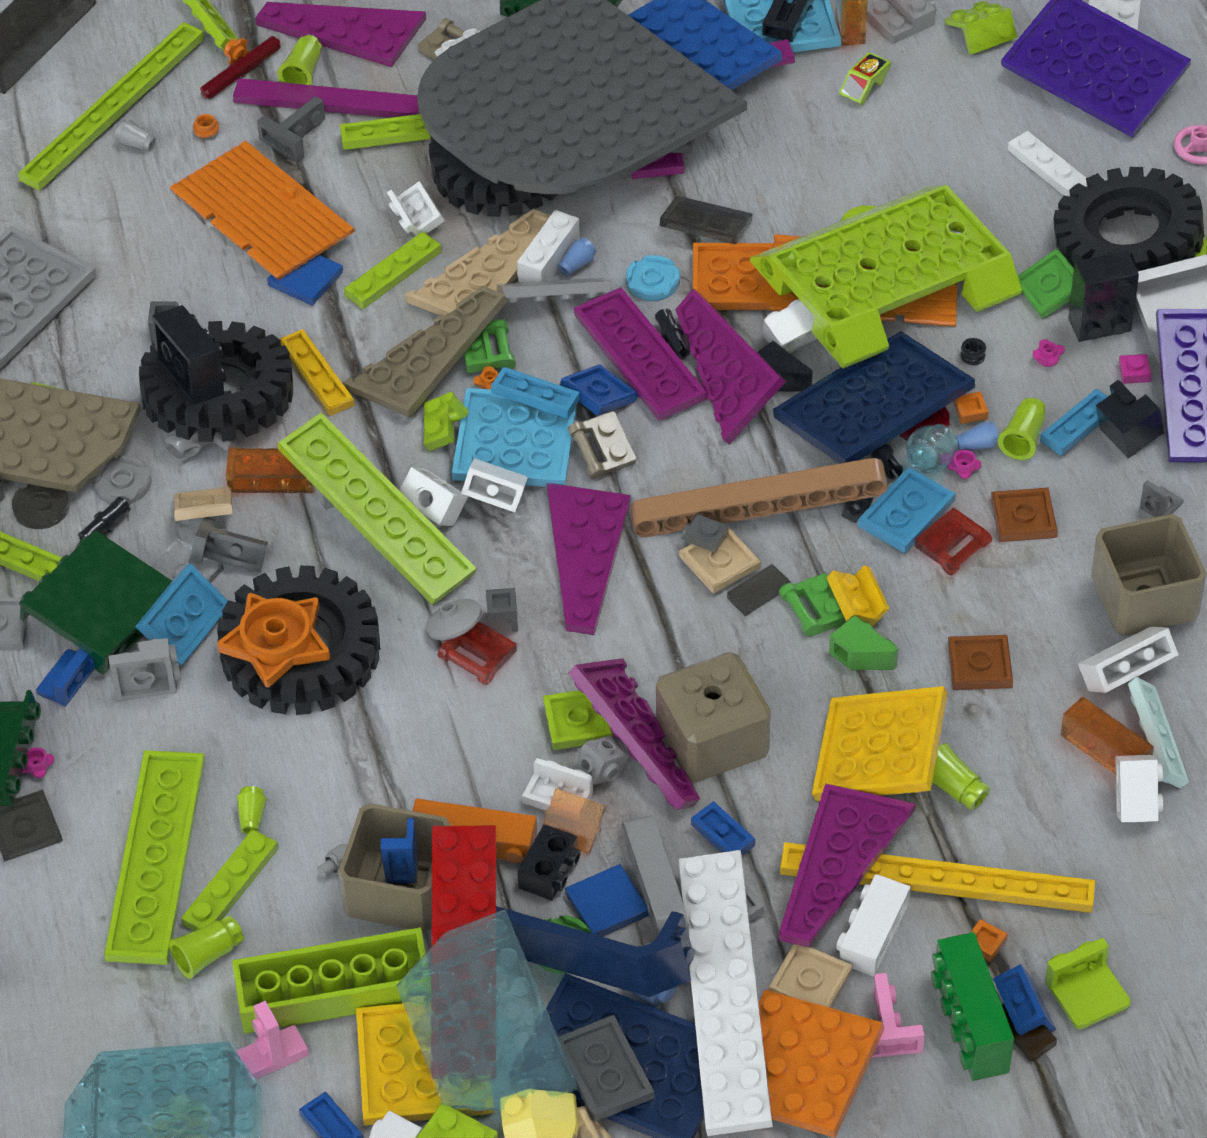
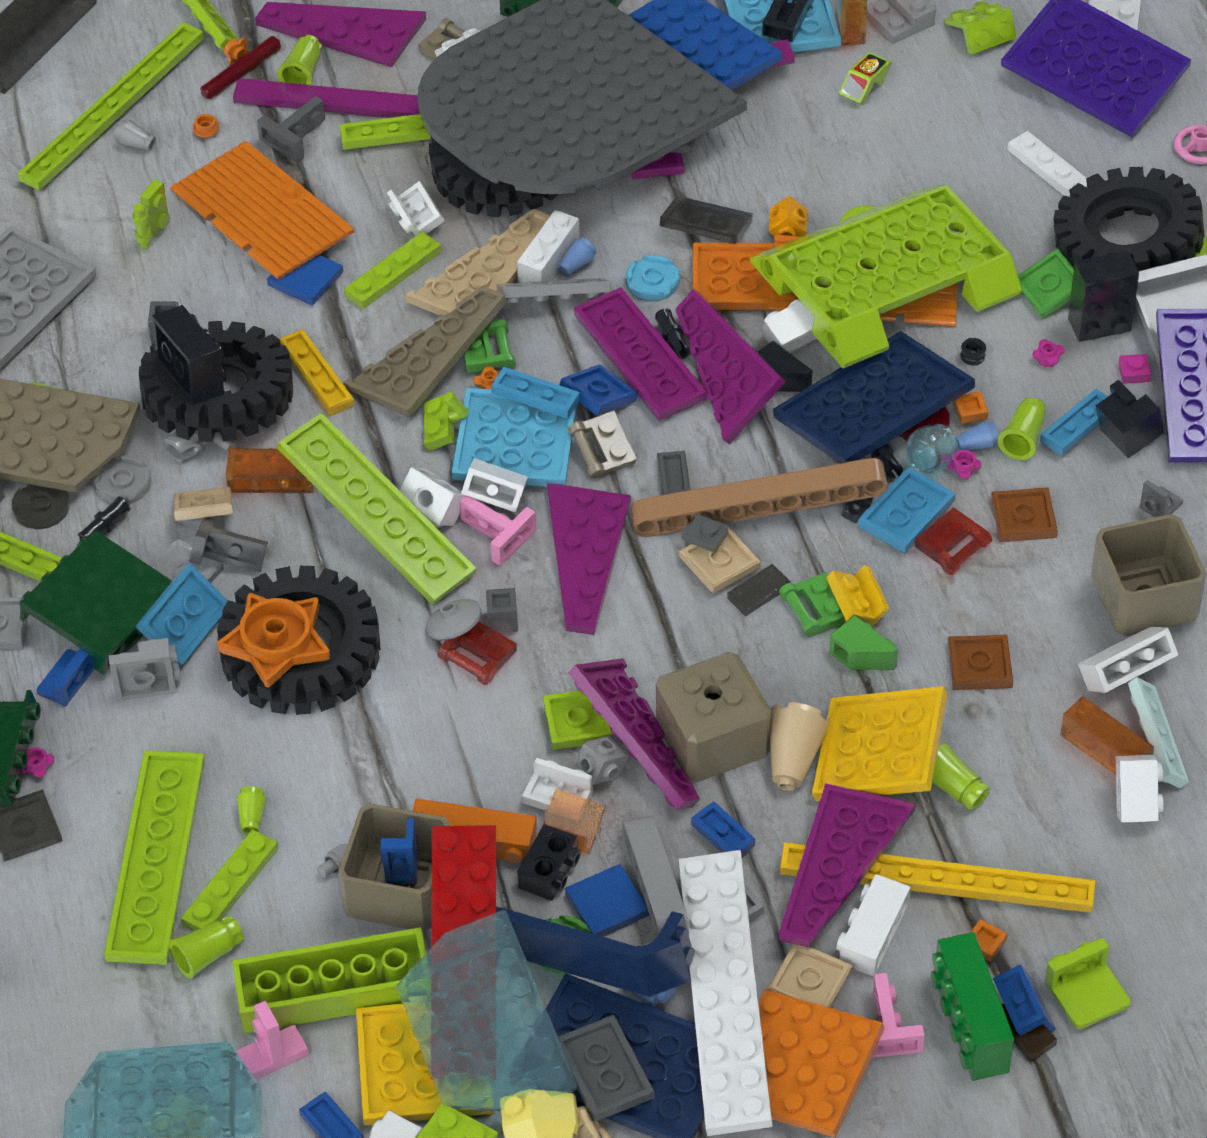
none -> lime plate [132,179,170,249]
none -> bright pink bracket [460,496,536,566]
none -> dark grey tile [657,451,691,495]
none -> light orange brick [768,195,808,237]
none -> tan cone [770,702,830,791]

